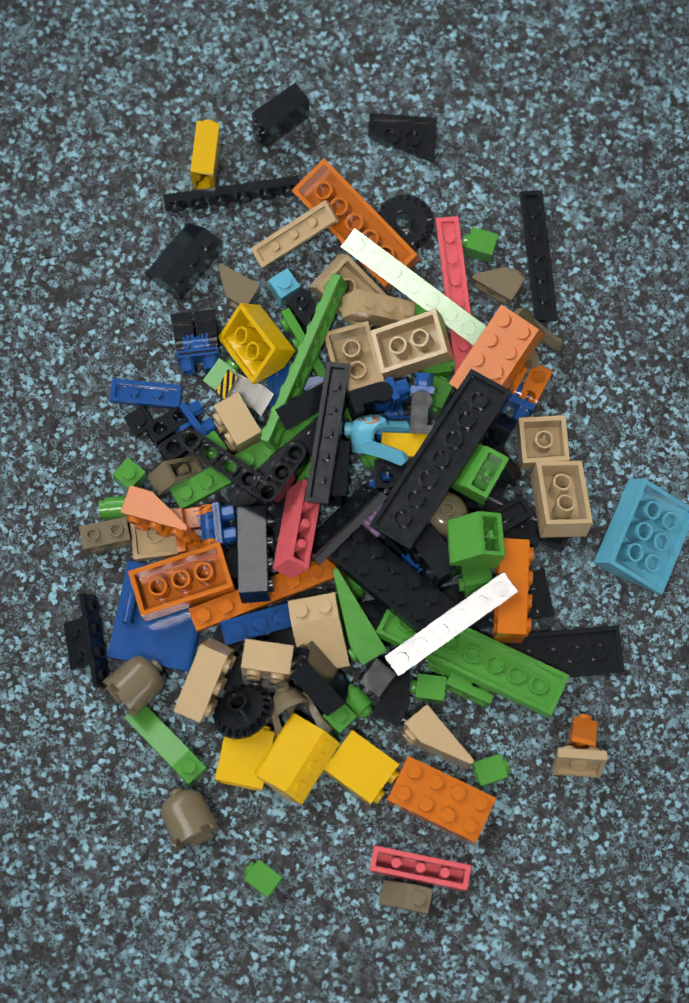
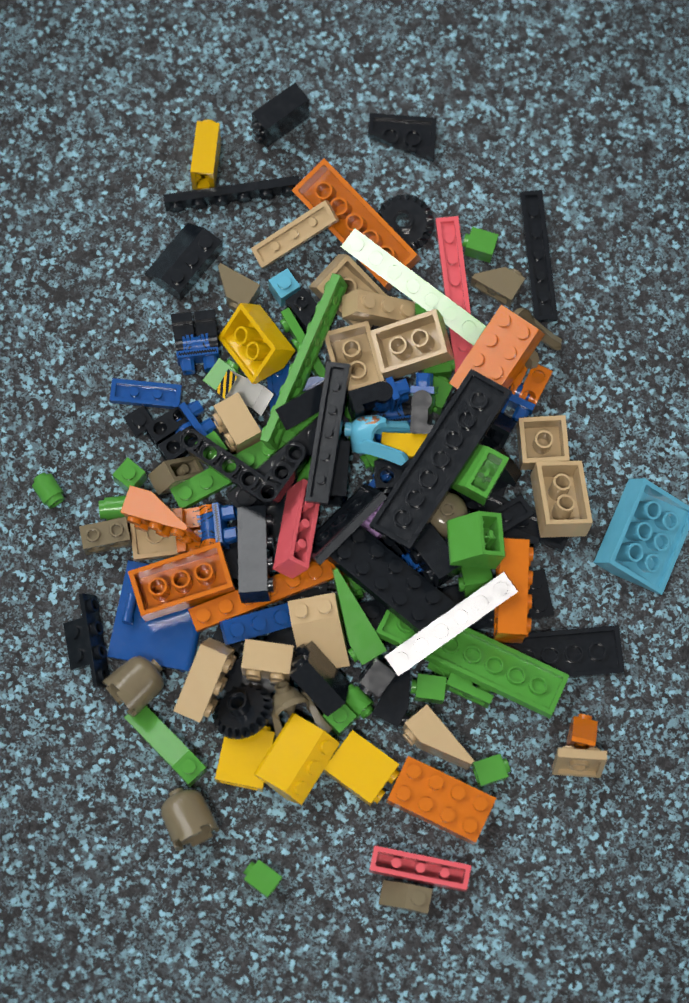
none -> bright green brick [32,472,65,509]

